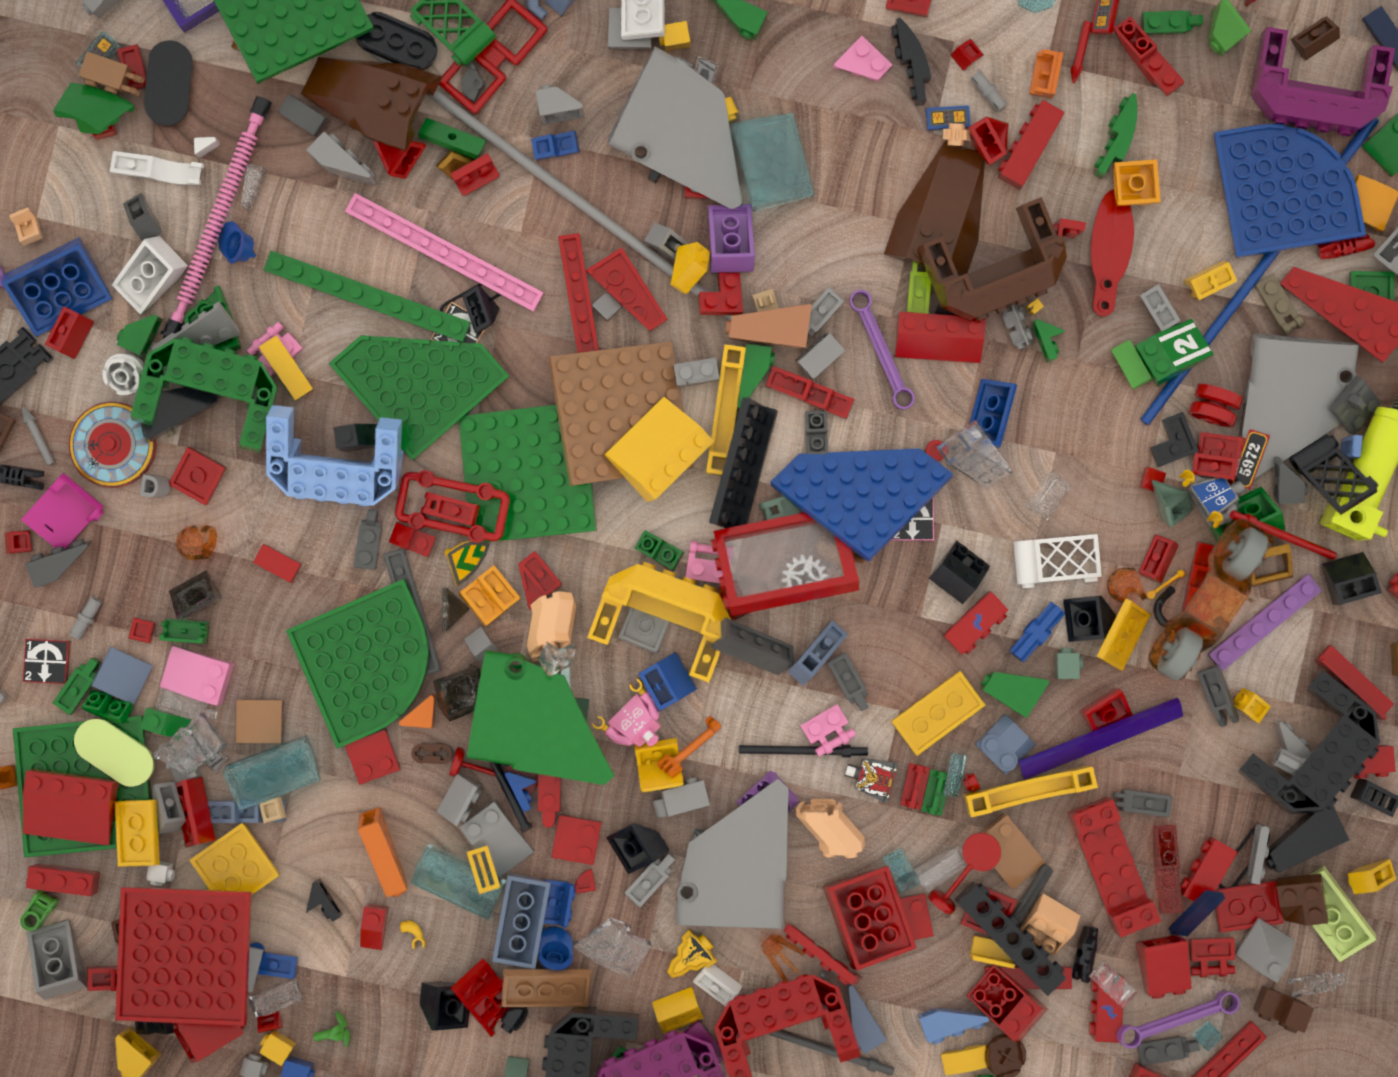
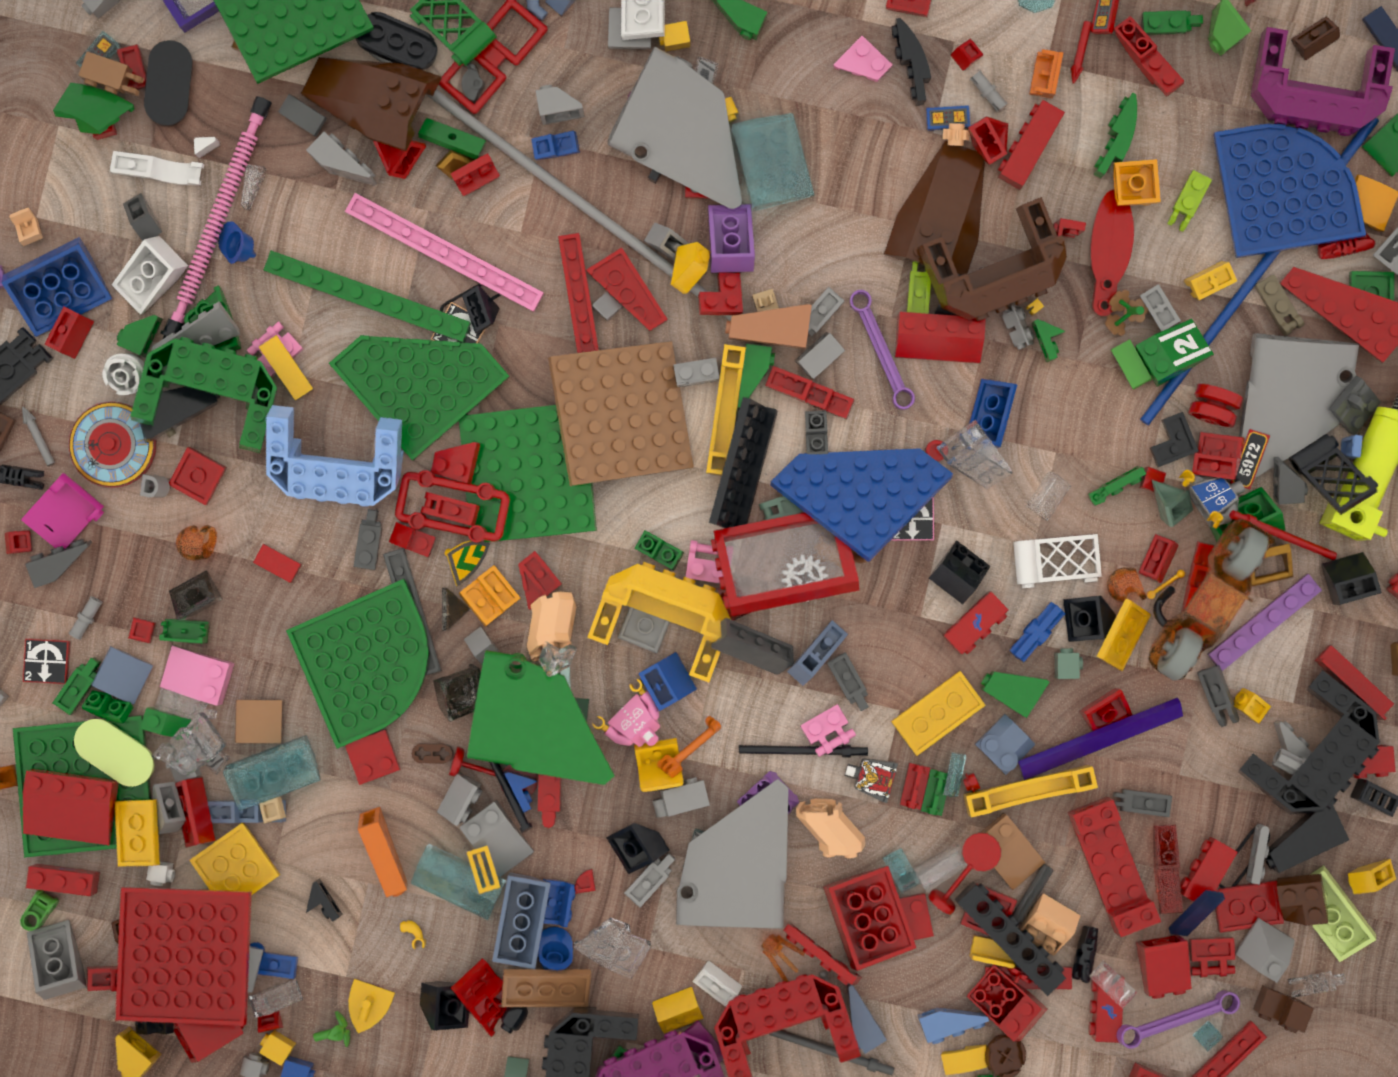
black slope [333,424,377,452] -> none
red slope [360,904,389,950] -> none
orange slope [398,694,437,728] -> none
red plate [551,814,602,865] -> none
yellow slope [604,397,714,502] -> none
yellow rock [667,929,717,978] -> none
dark grey hinge [1137,1036,1200,1066] -> none
none -> yellow shield [348,979,395,1033]
none -> red wing [431,442,481,483]
none -> red plant [1008,968,1032,984]
none -> green hinge [1088,466,1146,505]
none -> medium nougat plant [1105,290,1149,336]
none -> lime hinge [1167,170,1212,232]

